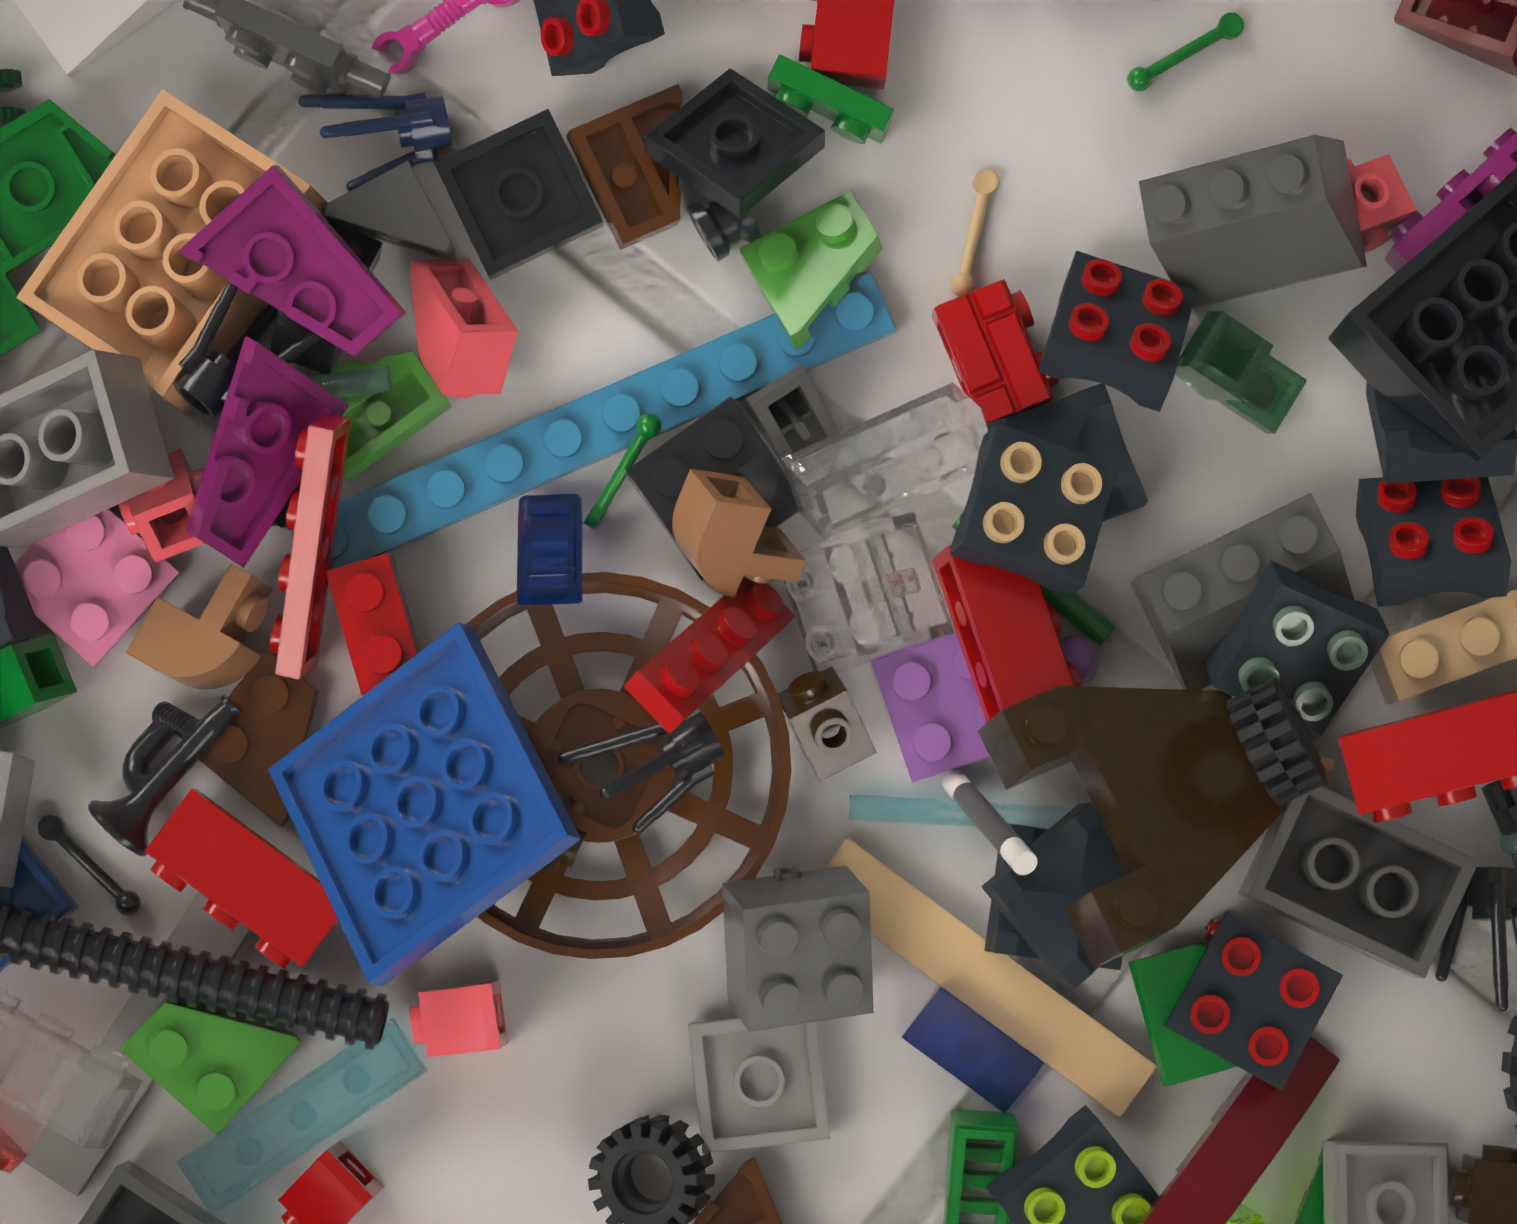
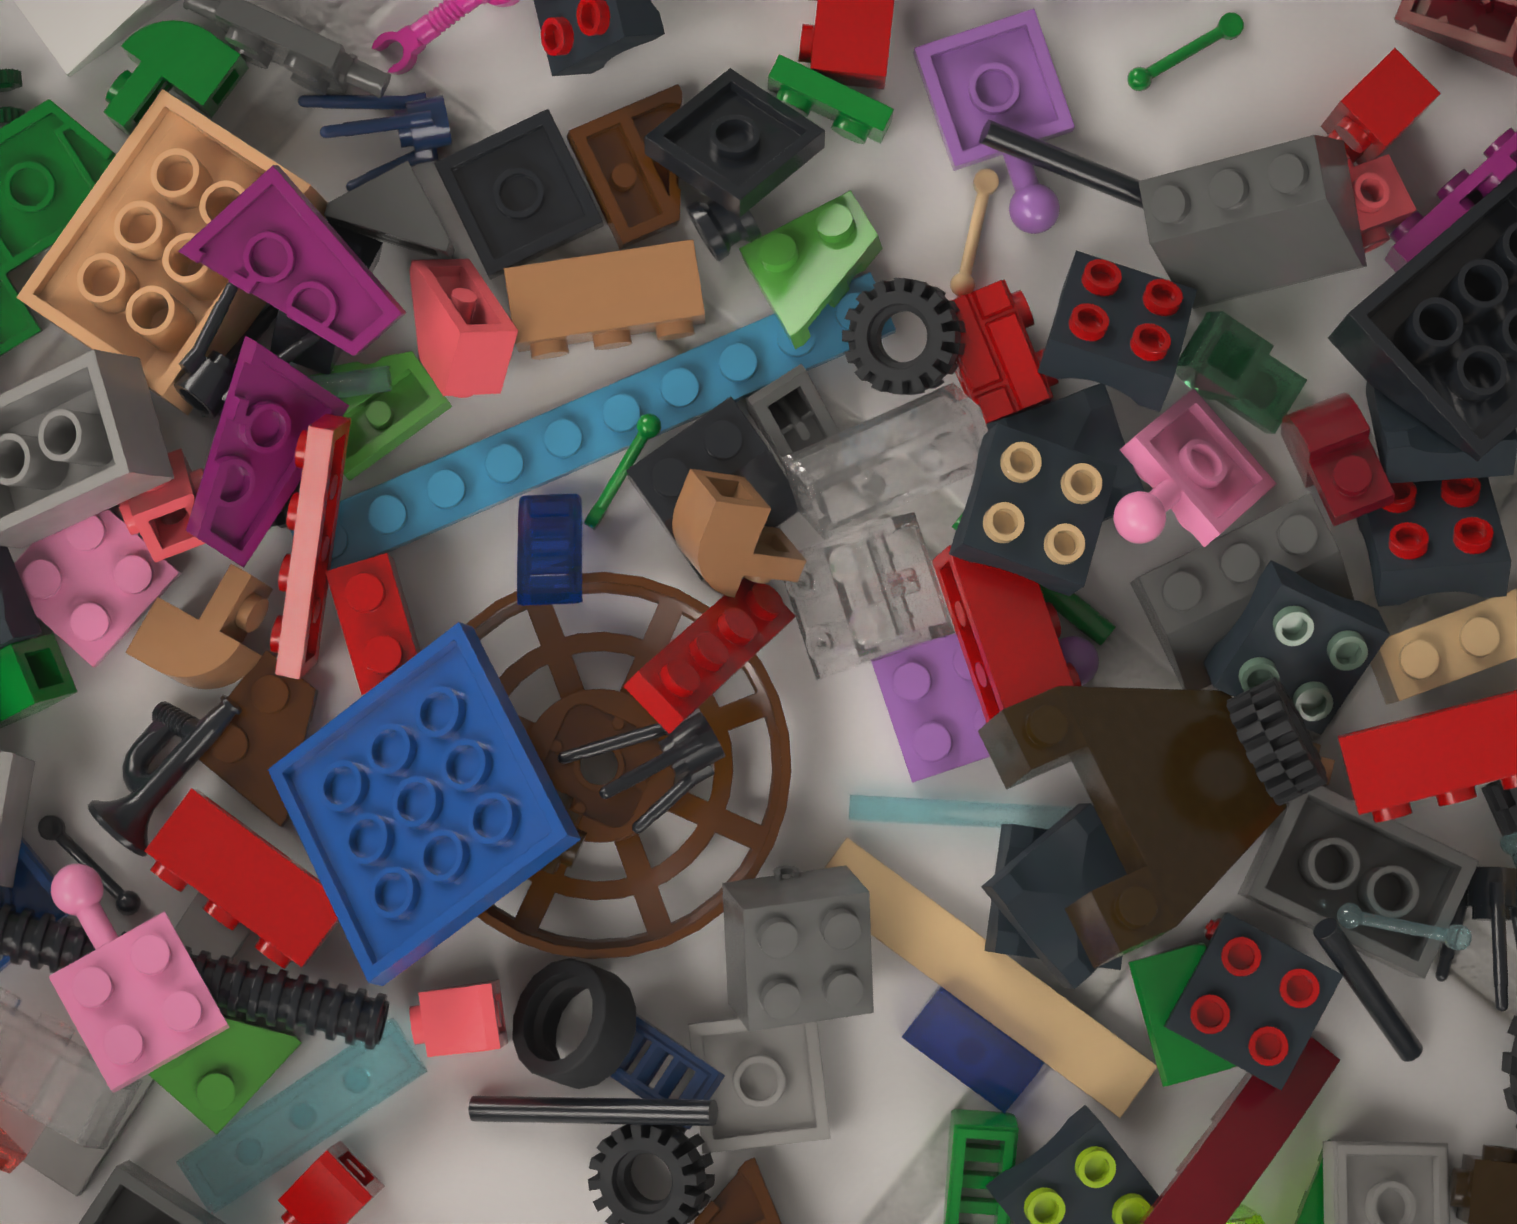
brick [778,666,877,782] -> none
bar [942,769,1037,875] -> none
none -> bright pink plate [48,863,230,1093]
none -> green brick [103,20,249,136]
none -> black bar [468,1096,718,1126]
none -> medium nougat brick [504,239,706,360]
none -> black tyre [512,958,636,1089]
none -> dark blue slope [610,1013,725,1130]
none -> black tyre [842,278,966,395]
none -> medium lavender plate [913,9,1075,234]
none -> black bar [979,120,1143,209]
none -> bright pink plate [1113,388,1277,547]
none -> dark red brick [1280,392,1395,526]
none -> black bar [1313,918,1423,1062]
none -> red brick [1320,48,1441,165]
none -> clear light blue hinge [1337,903,1472,950]

